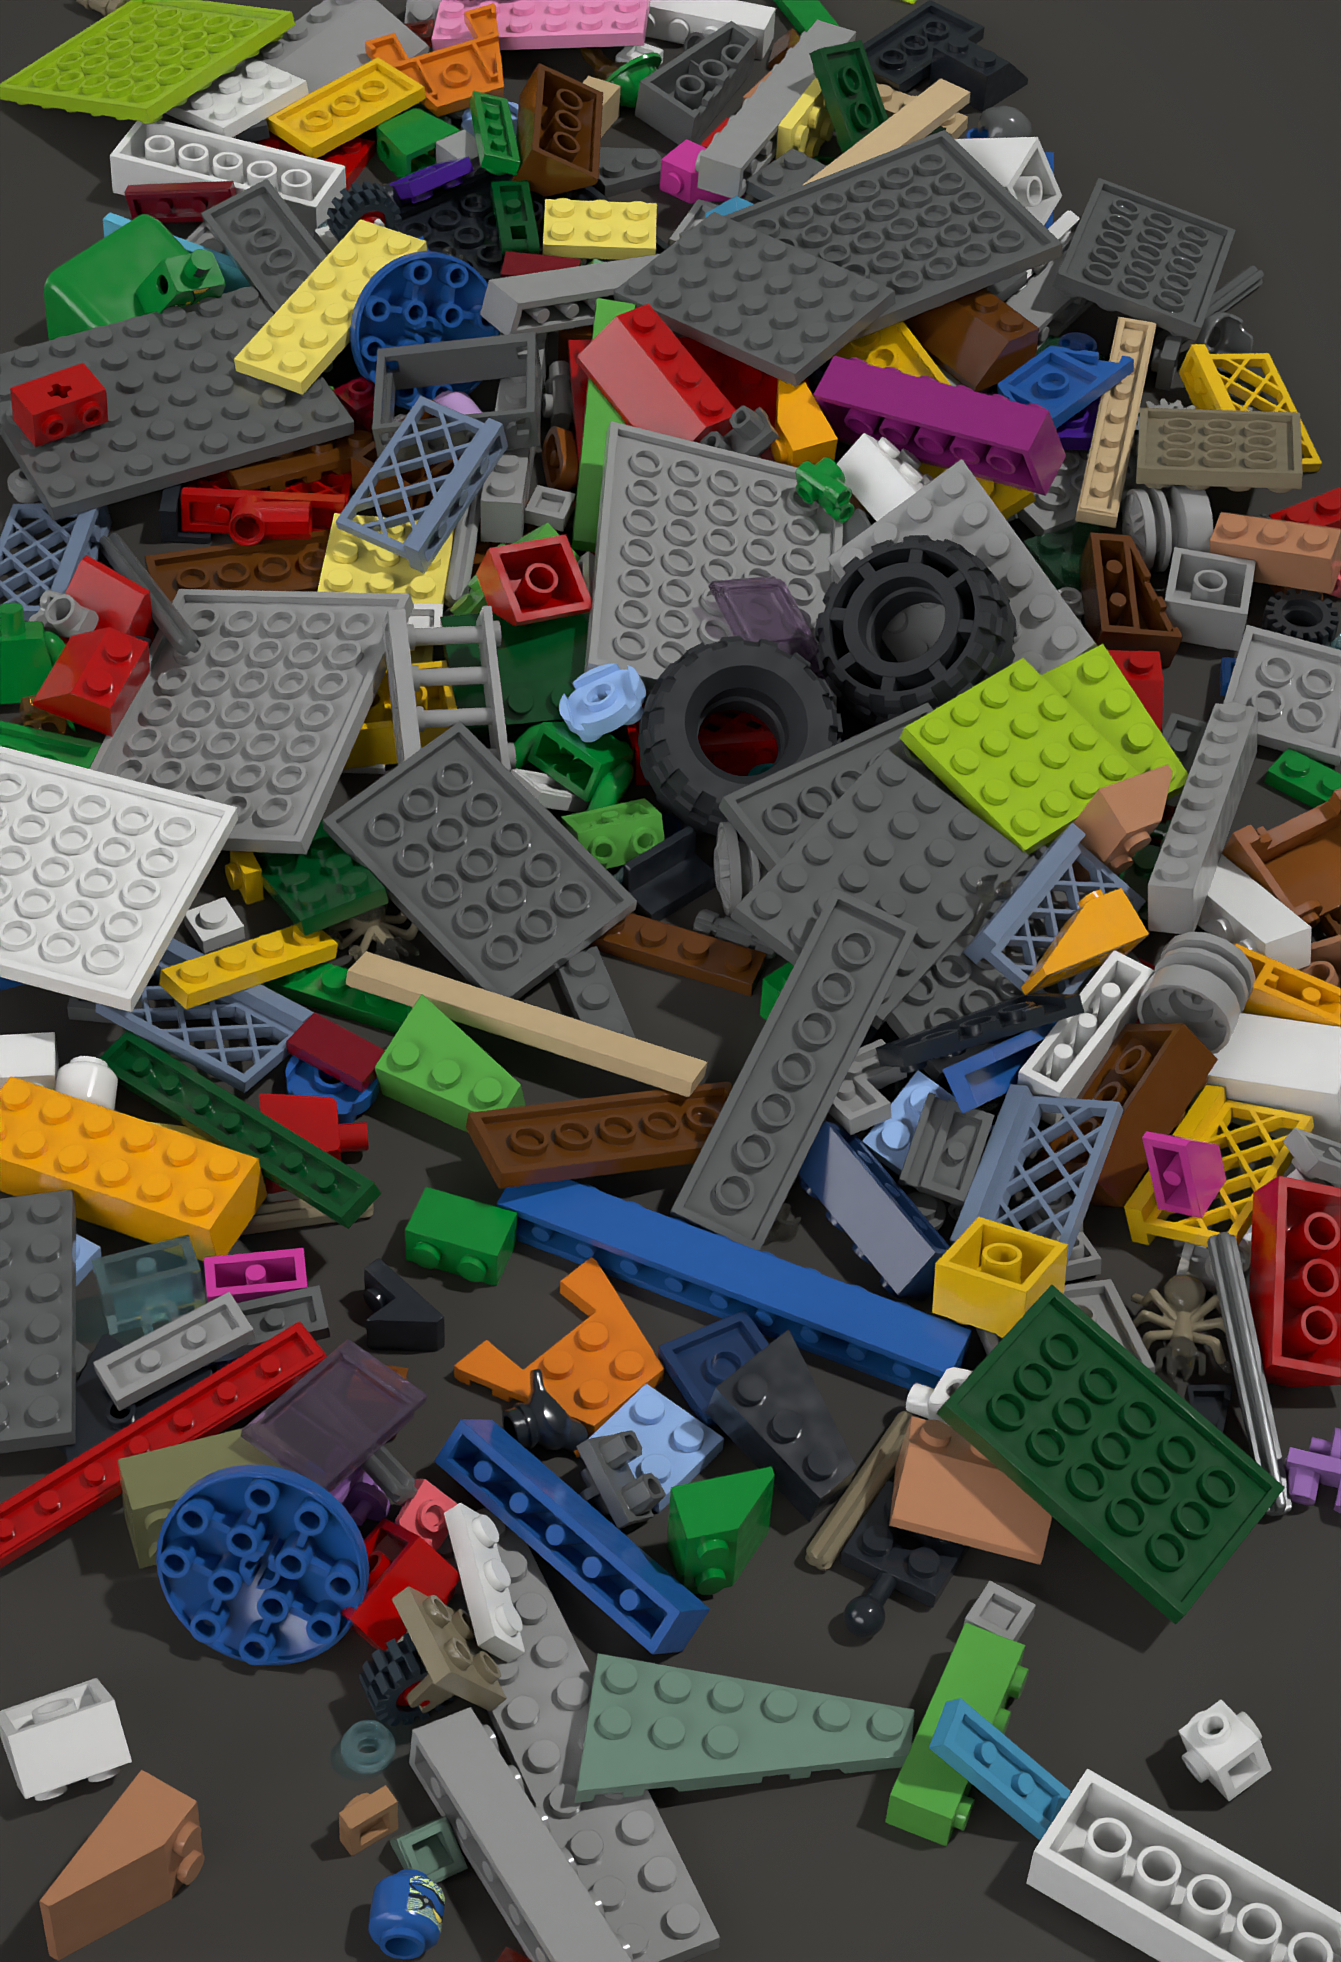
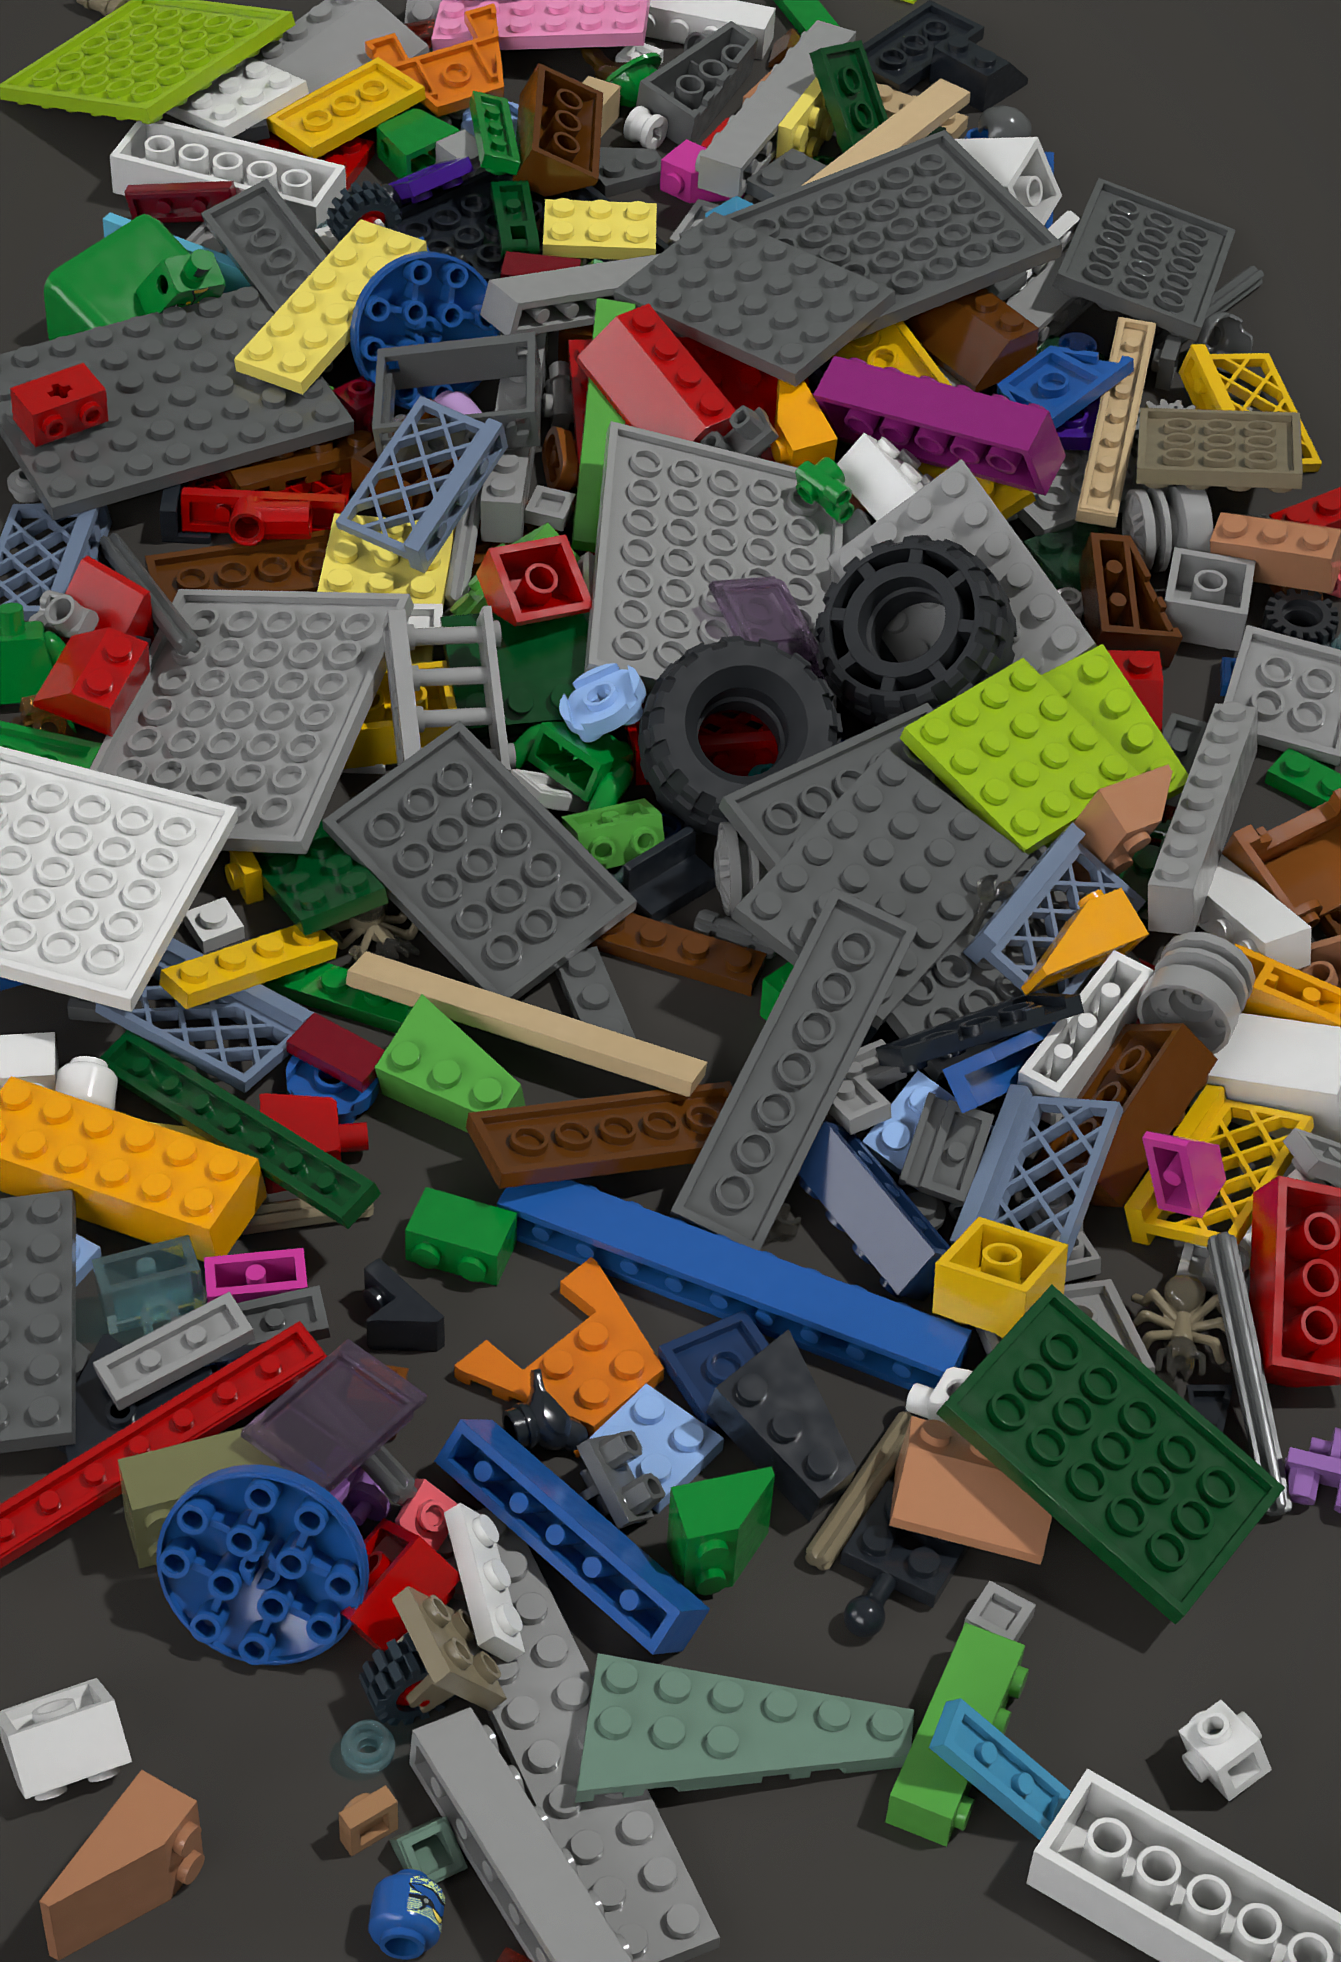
none -> white wheel [623,106,668,149]

